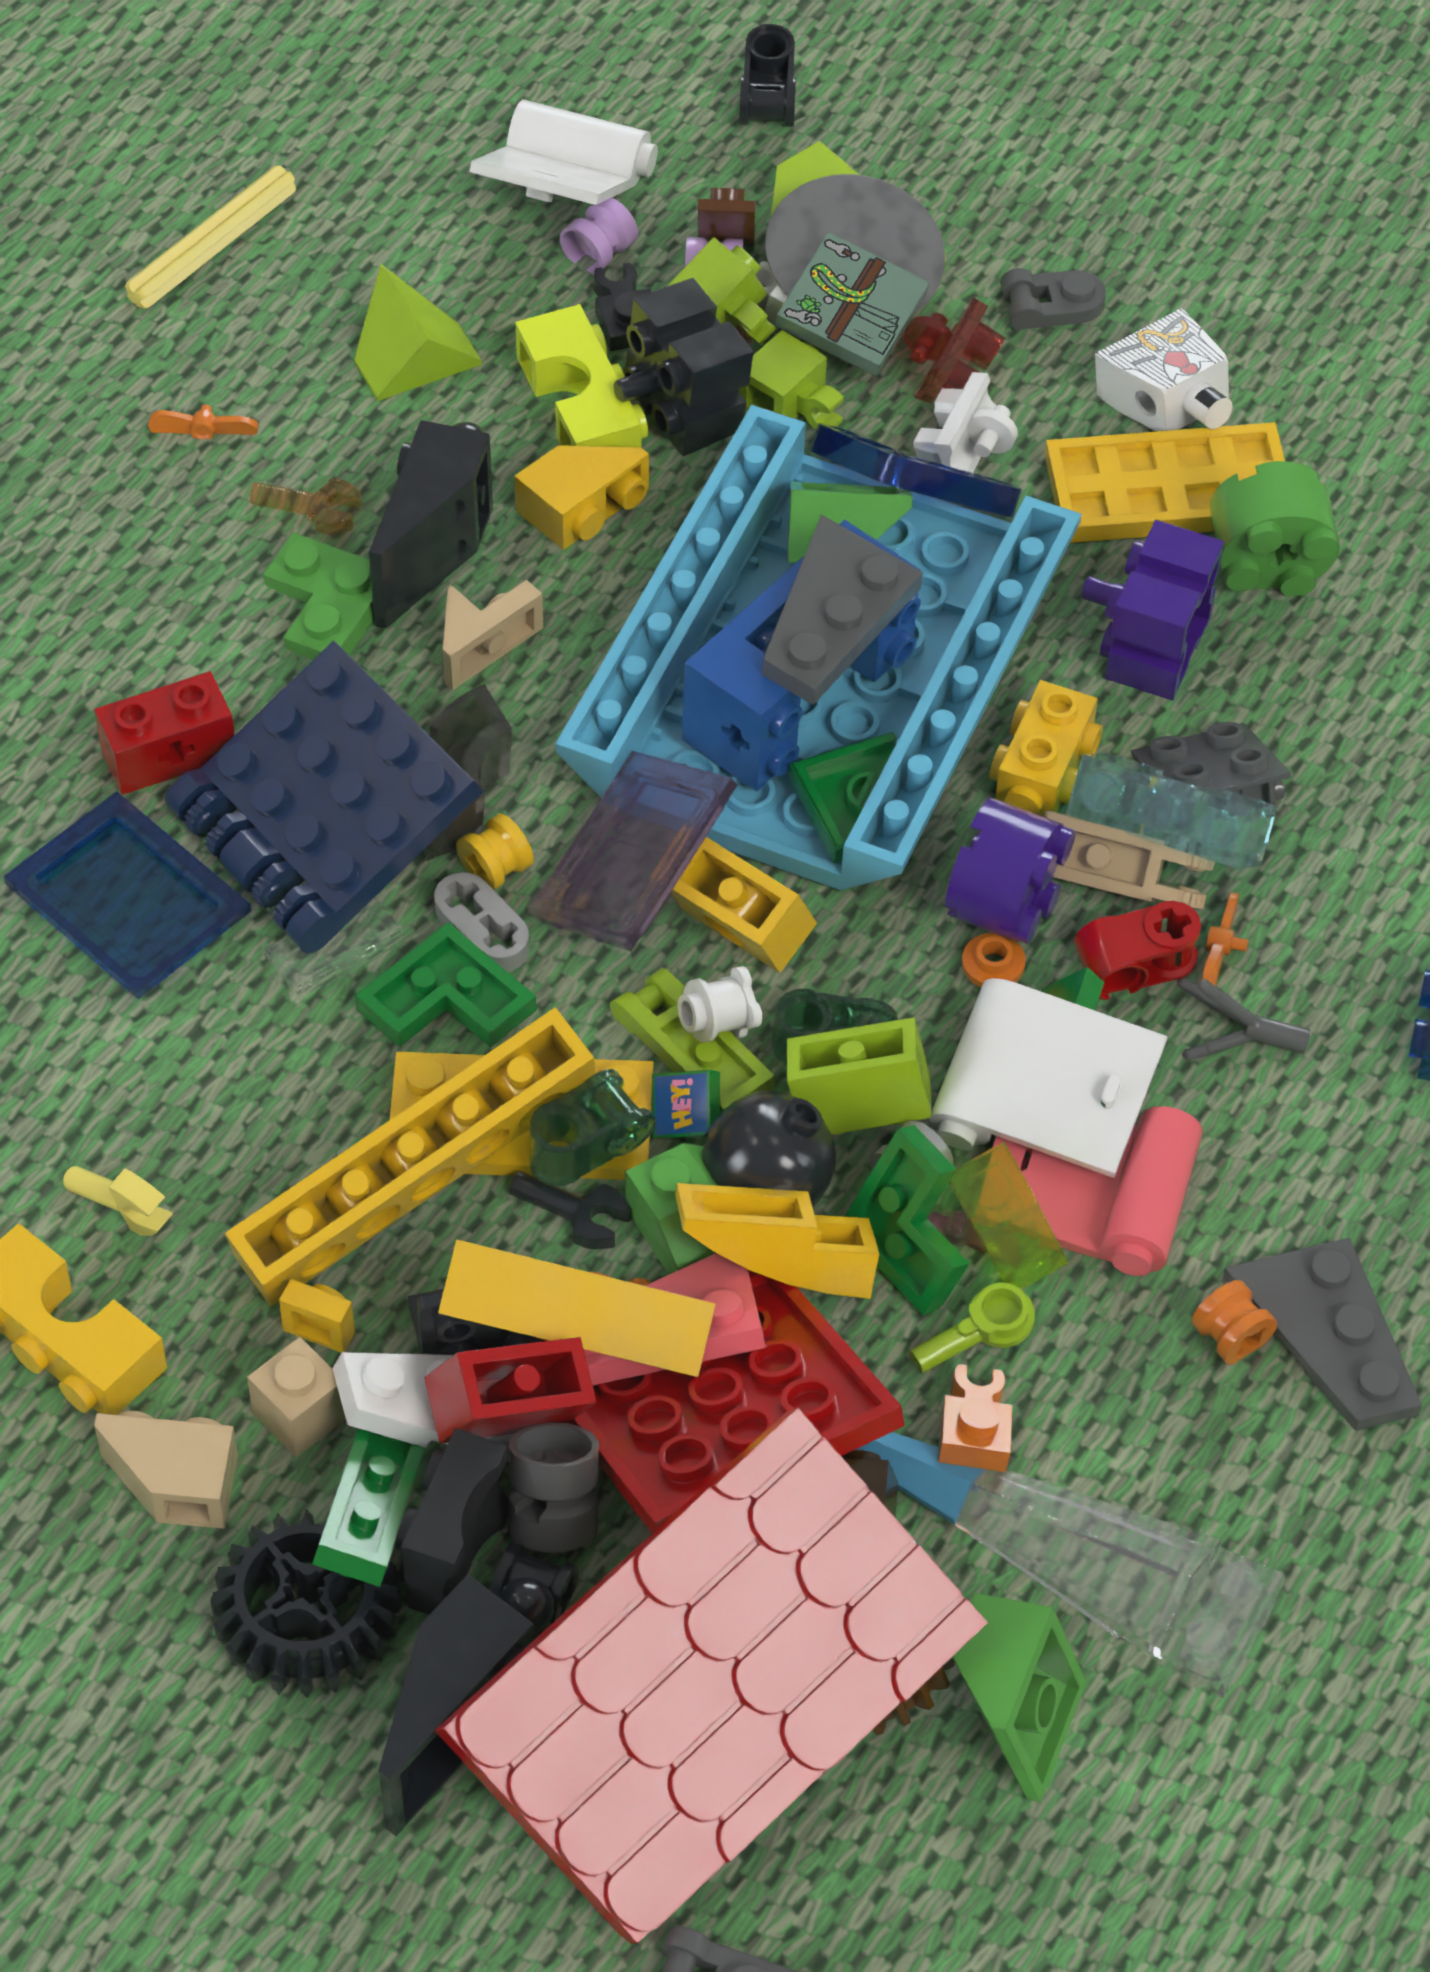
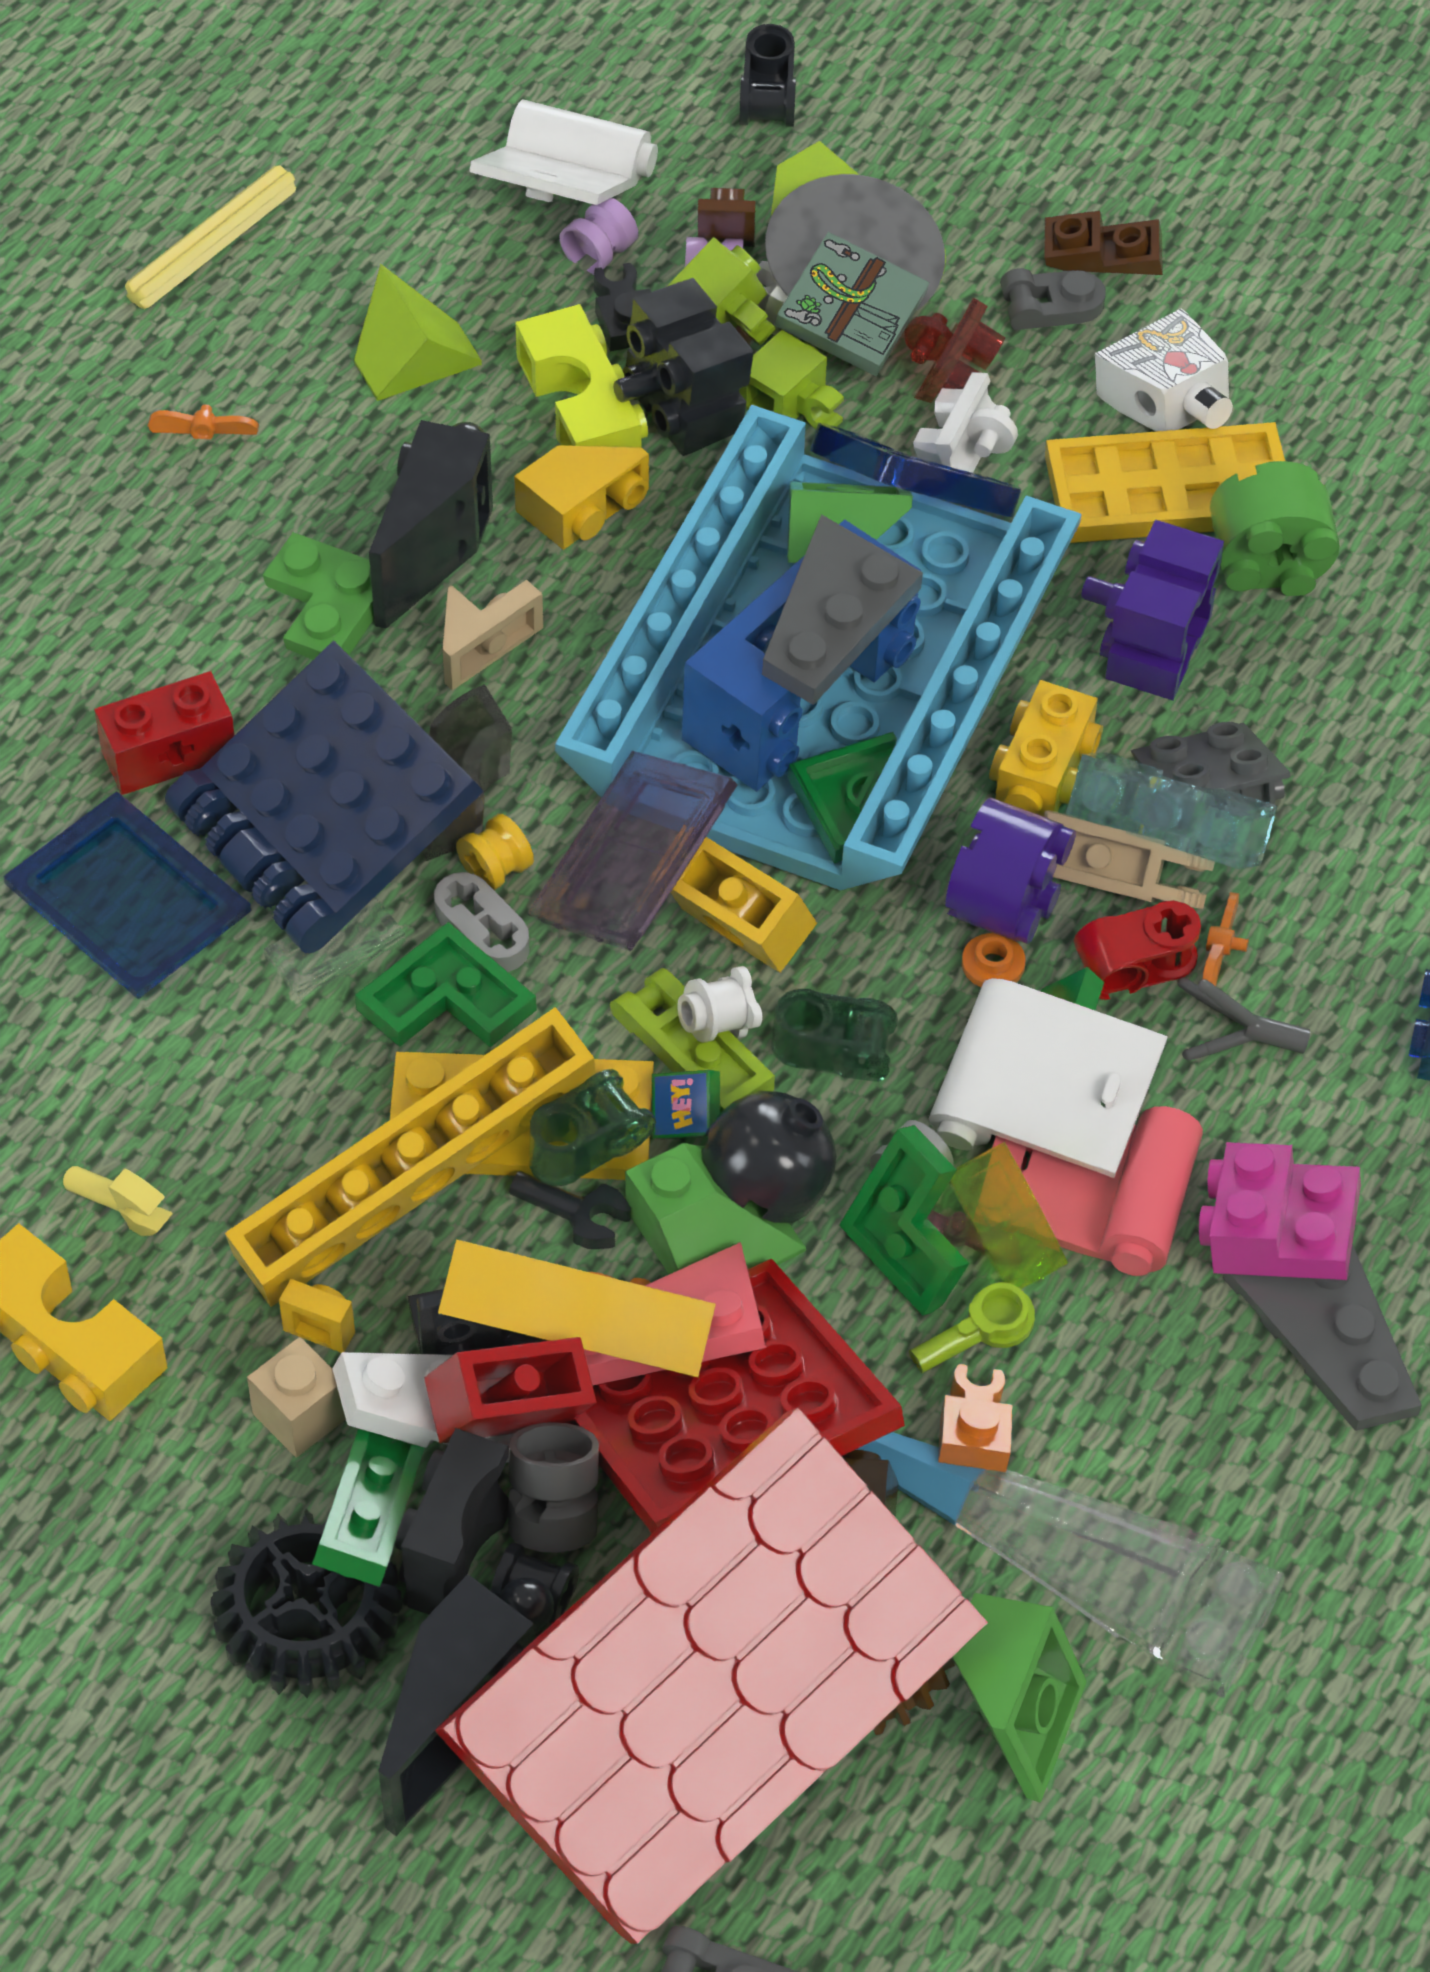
tan slope [94,1411,238,1529] -> none
clear orange bar [250,478,362,535] -> none
yellow slope [675,1183,879,1299] -> none
lime brick [787,1017,932,1135] -> none
orange wheel [1191,1280,1278,1365] -> none
none -> reddish brown slope [1044,210,1163,275]
none -> dark pink plate [1199,1142,1361,1280]

